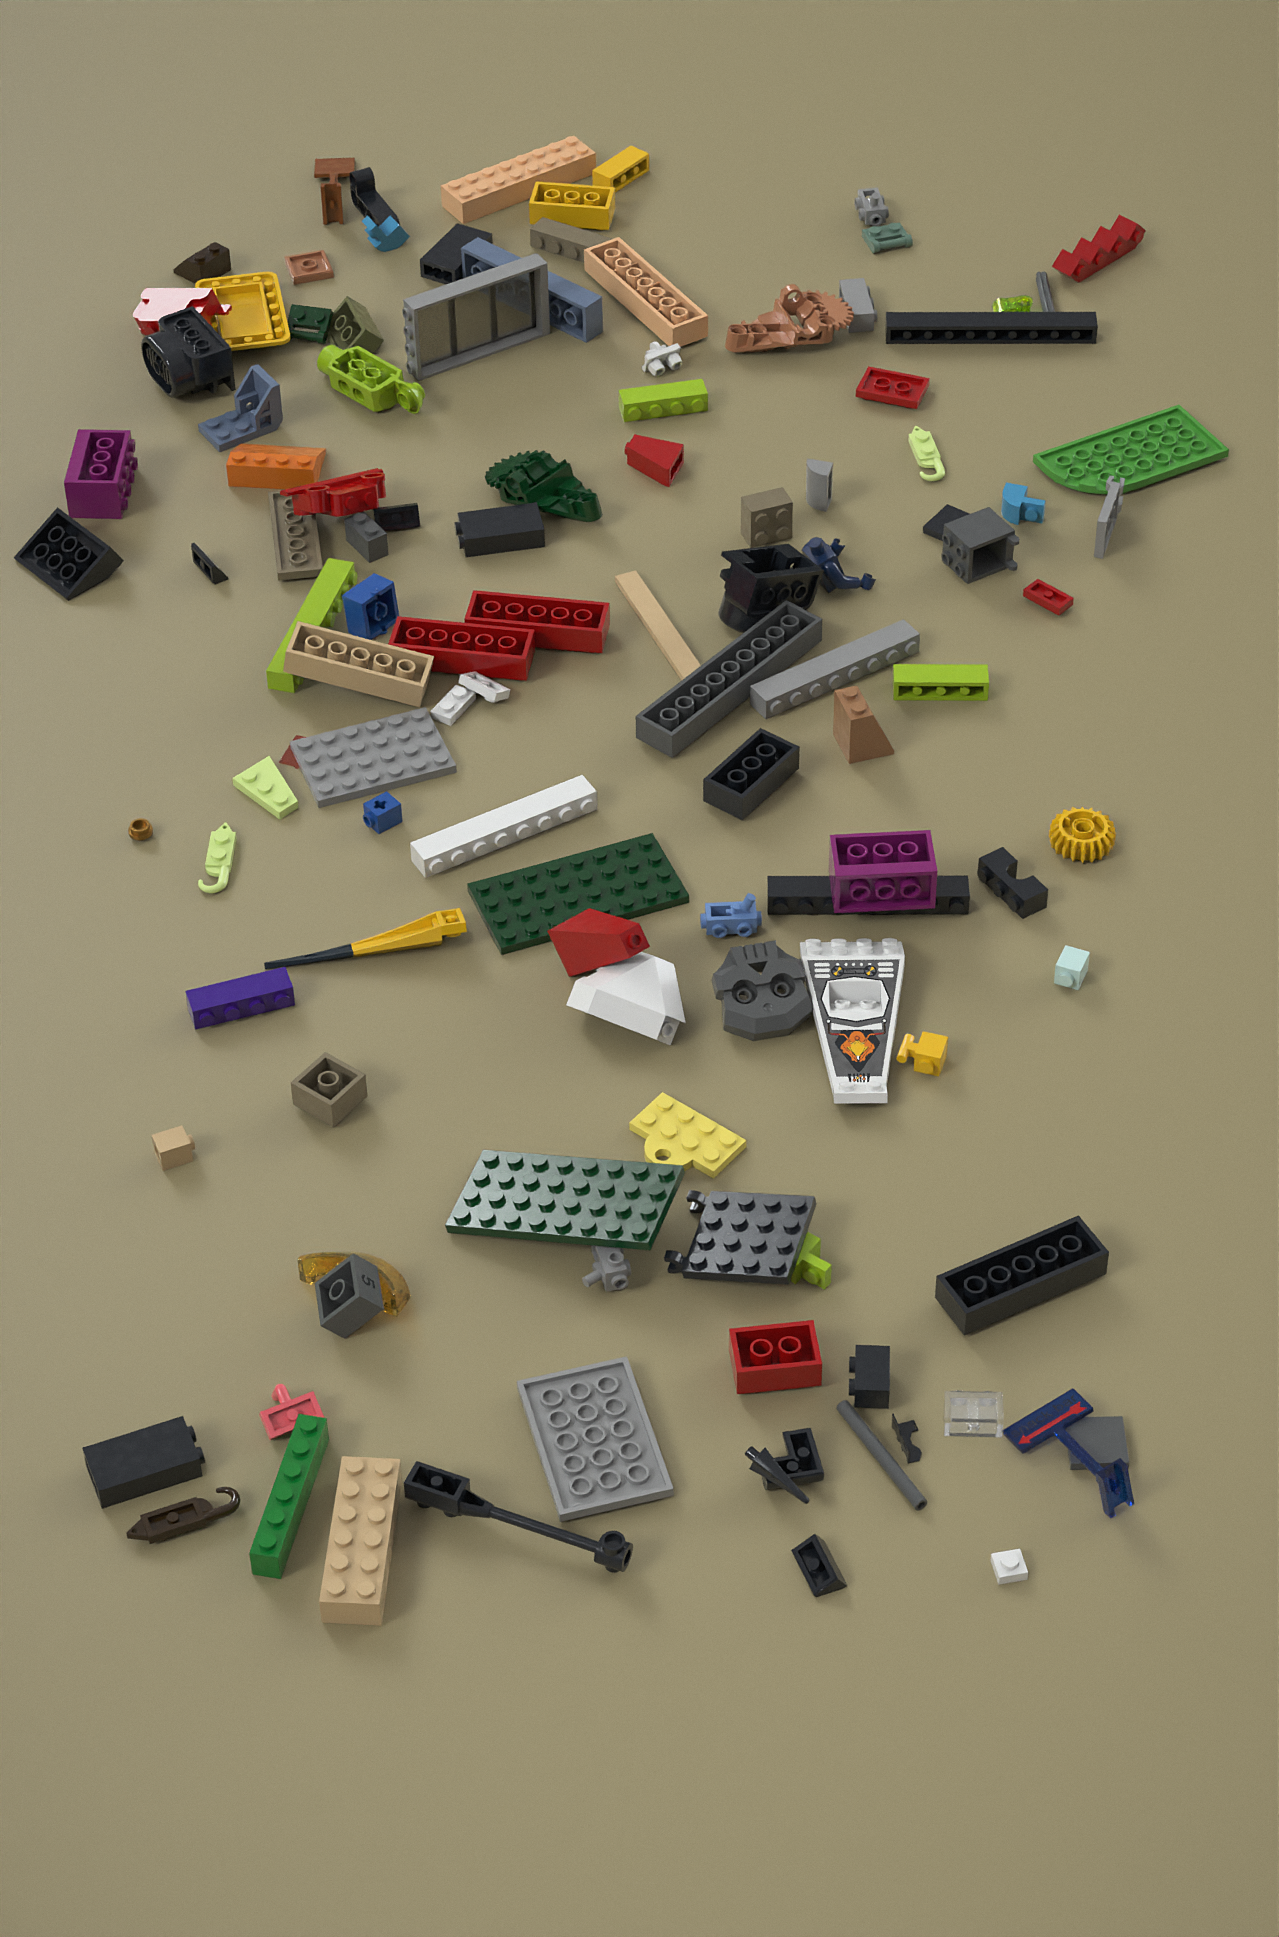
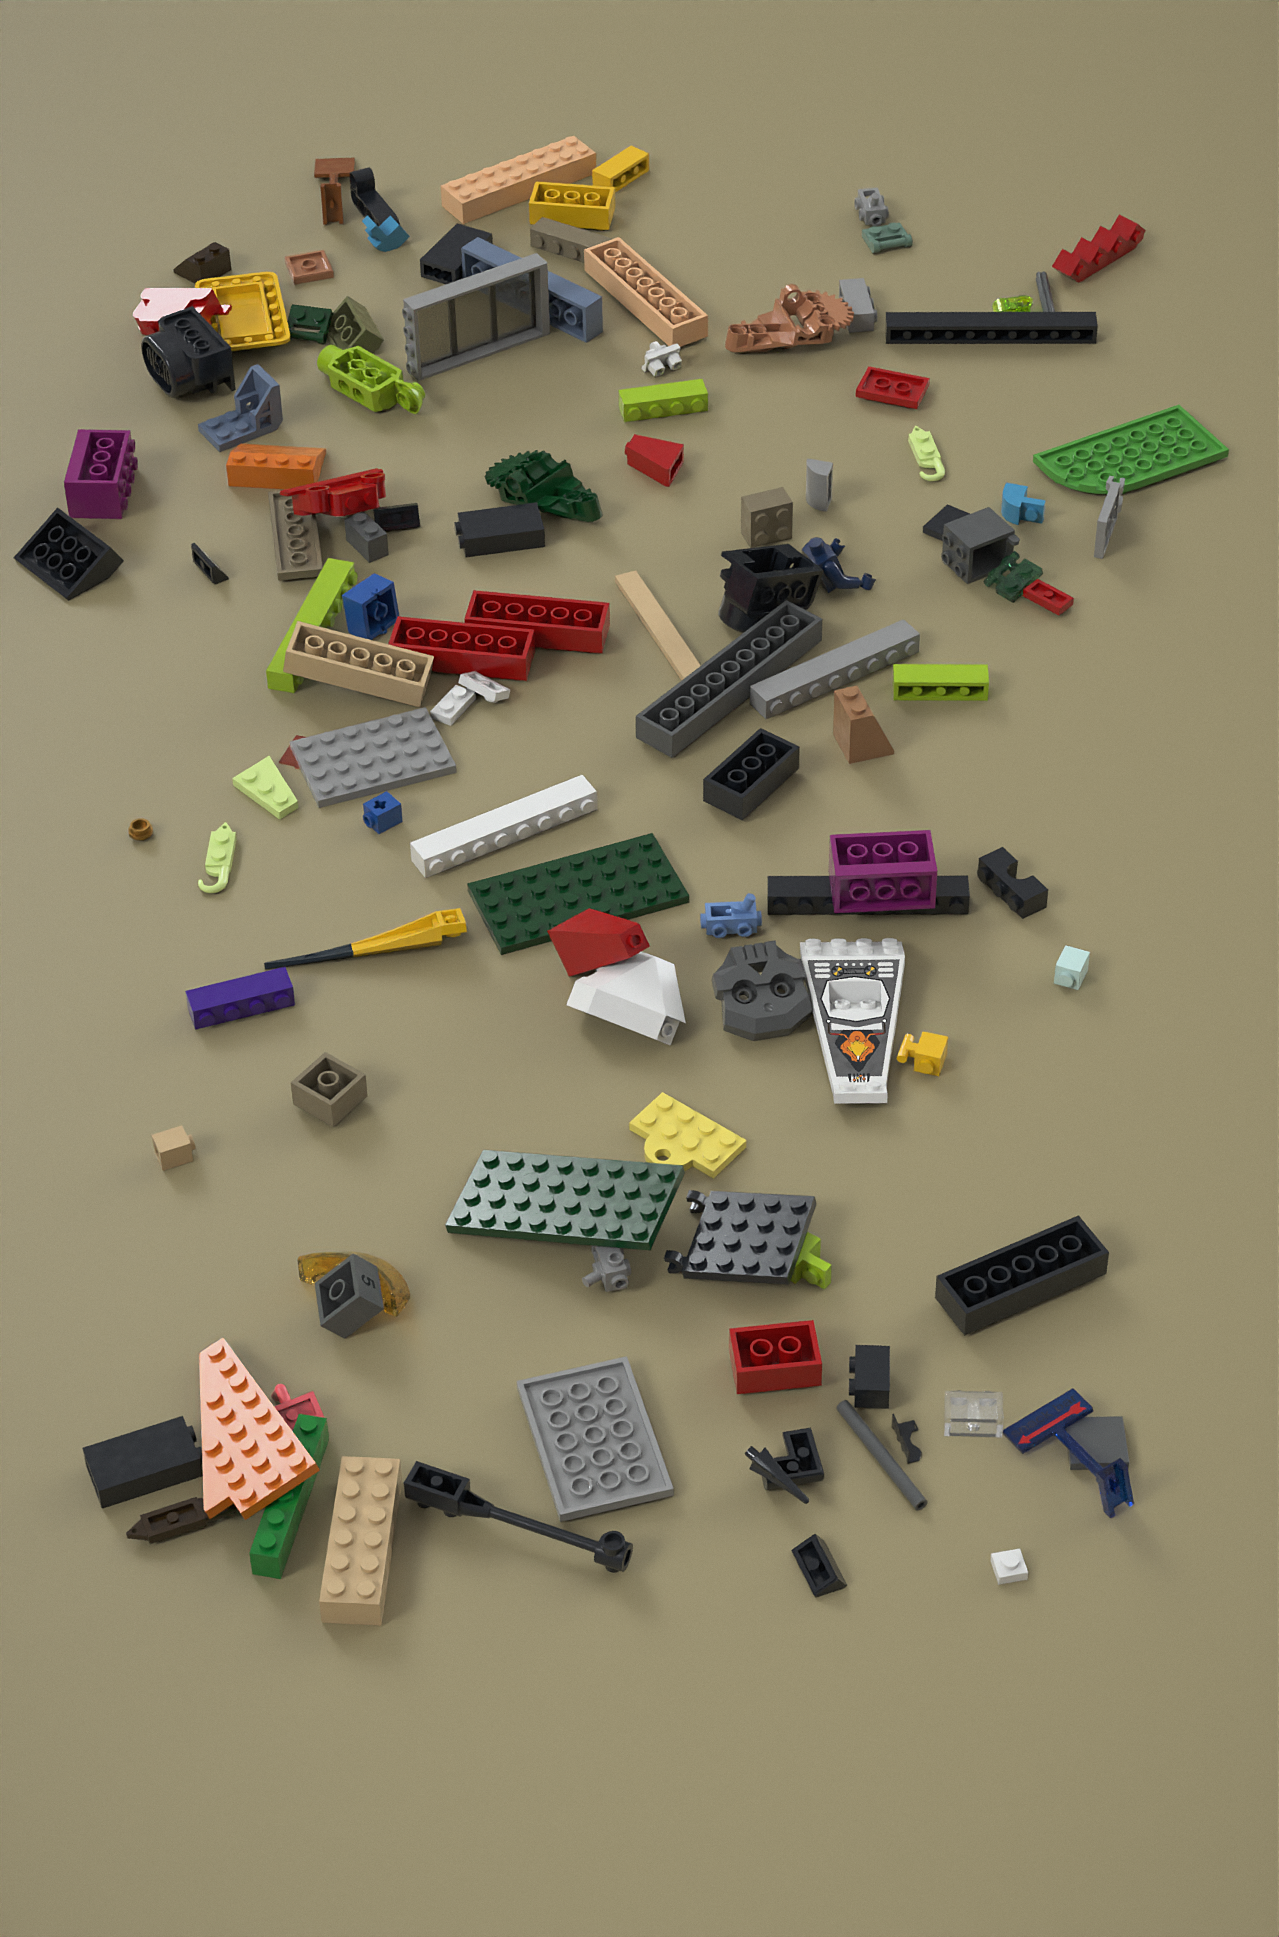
yellow gear [1049,806,1116,864] -> none
none -> wing [199,1338,320,1520]
none -> clear green plate [983,551,1043,603]

